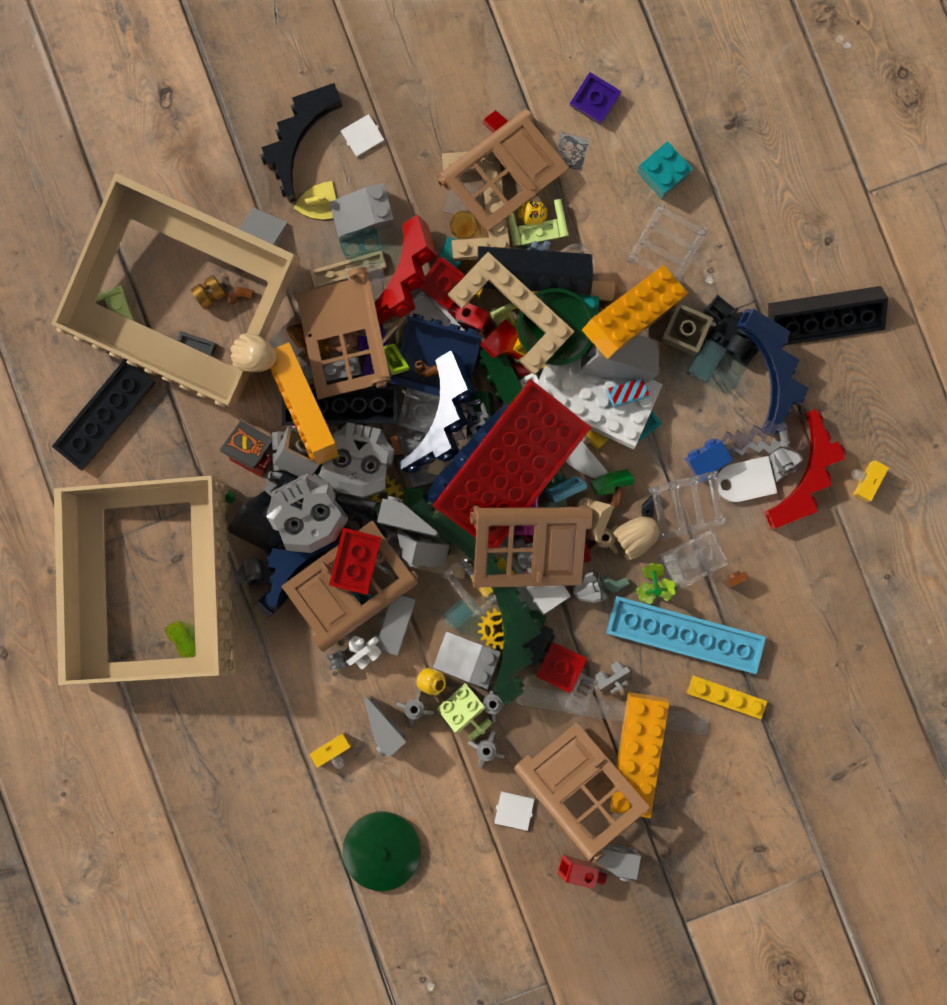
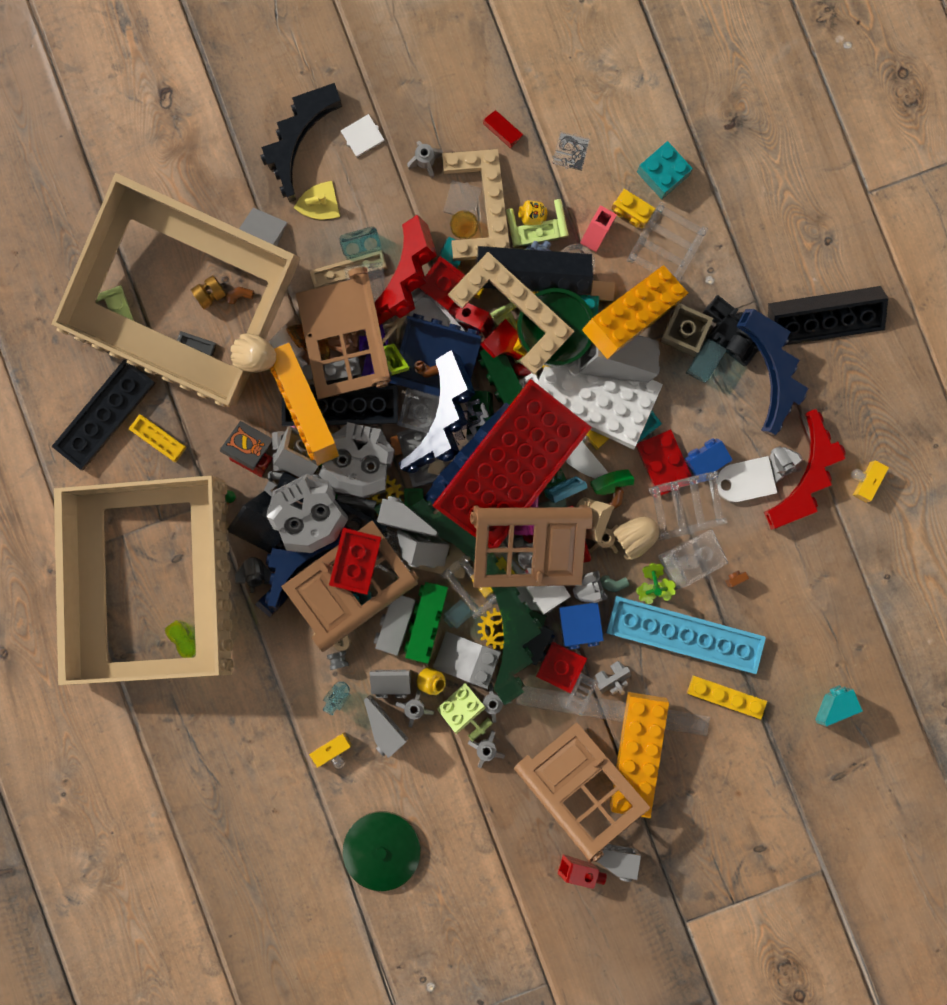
light grey slope [329,183,394,239] -> none
white hips [346,636,382,669] -> none
medium nougat door [437,109,569,232] -> none
white piece [494,791,534,831] -> none
dark purple plate [569,72,622,125] -> none
tile [606,378,649,408] -> none
black arm [641,493,661,518] -> none
piece [721,420,791,456] -> none
none -> yellow plate [129,414,187,463]
none -> clear light blue hips [323,682,351,716]
none -> light grey slope [370,670,411,698]
none -> green wedge [404,582,448,664]
none -> light grey brick [407,141,443,178]
none -> blue brick [558,602,604,649]
none -> coral slope [580,205,617,253]
none -> yellow bracket [611,189,656,229]
none -> red plate [636,429,694,497]
none -> teal slope [815,685,863,727]

